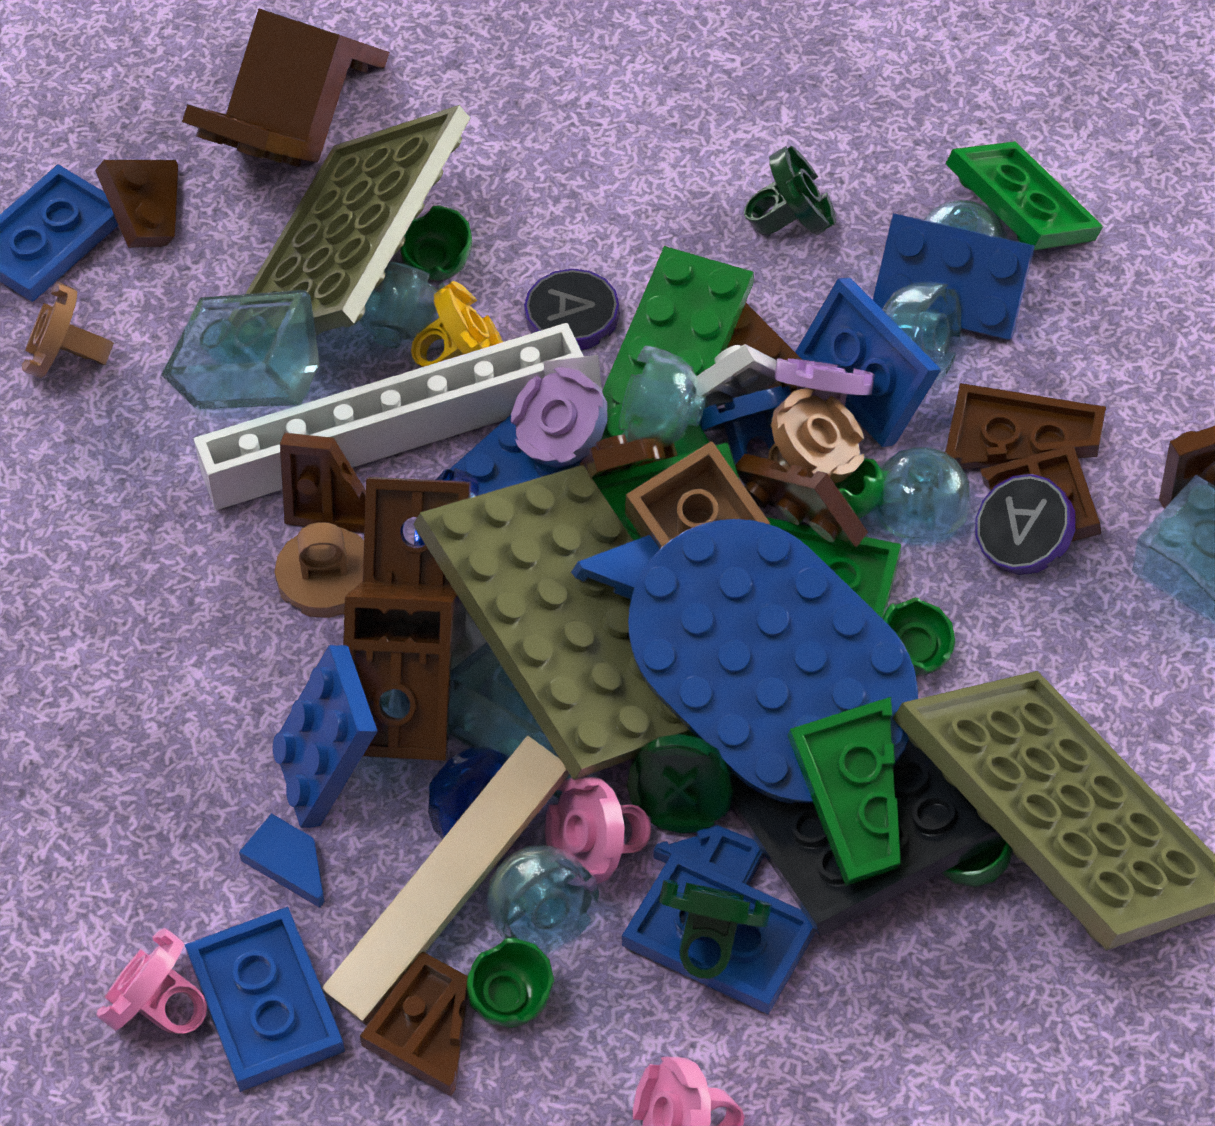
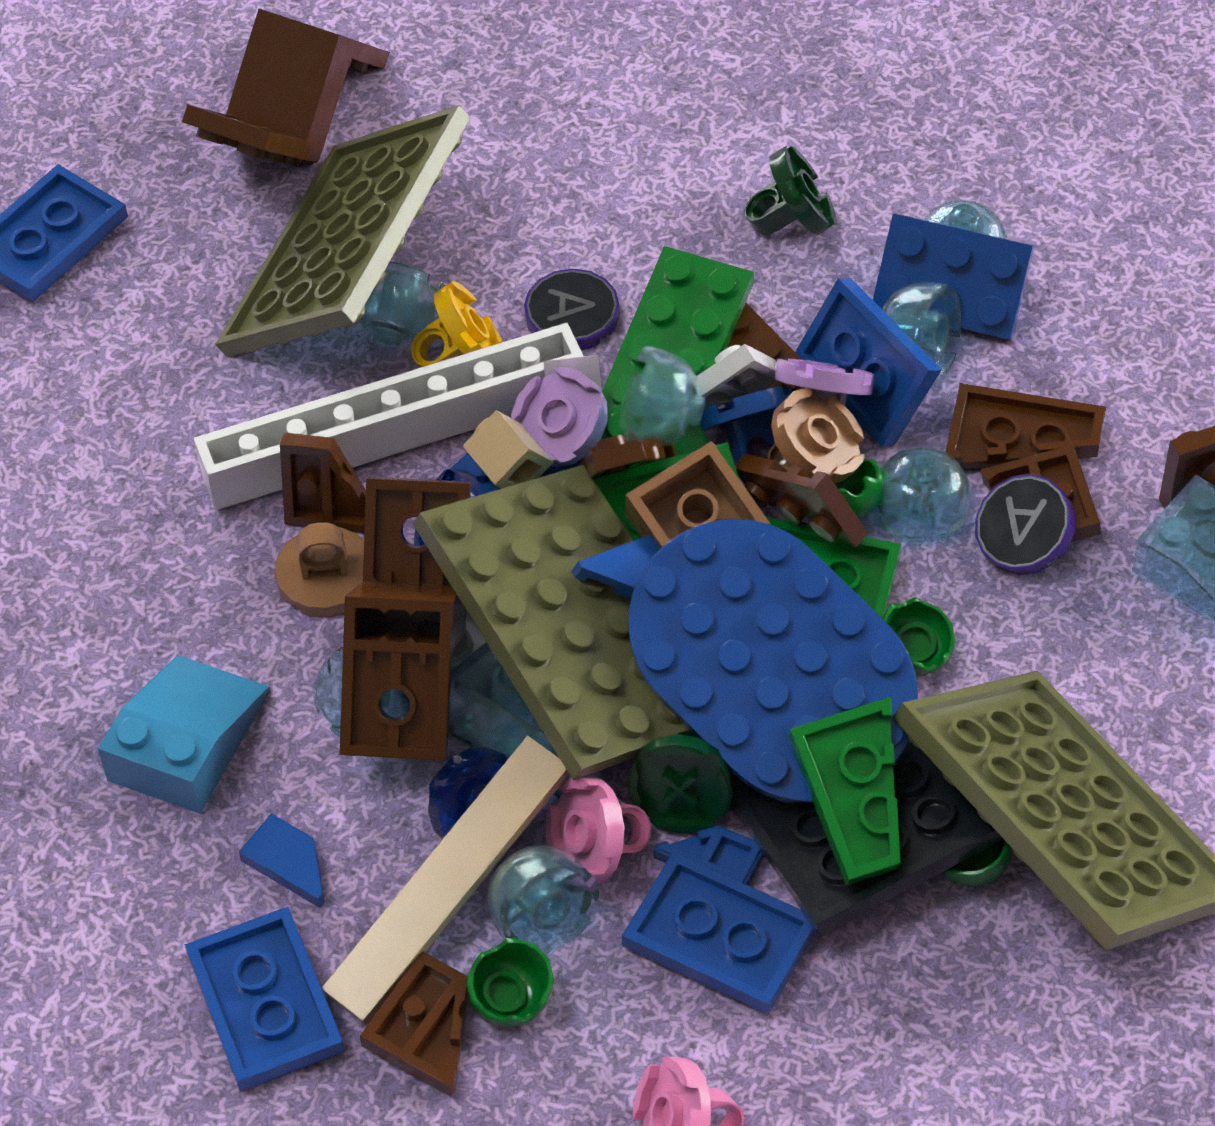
medium nougat tile [22,282,114,378] -> none
reddish brown wing [95,160,178,248] -> none
bright pink tile [96,928,207,1034] -> none
clear light blue slope [161,290,320,409] -> none
blue plate [272,645,377,828] -> none
green hair [400,205,472,281] -> none
dark green tile [659,880,772,979] -> none
green plate [945,141,1103,250] -> none
none -> dark azure slope [98,655,270,814]
none -> tan brick [463,410,553,488]

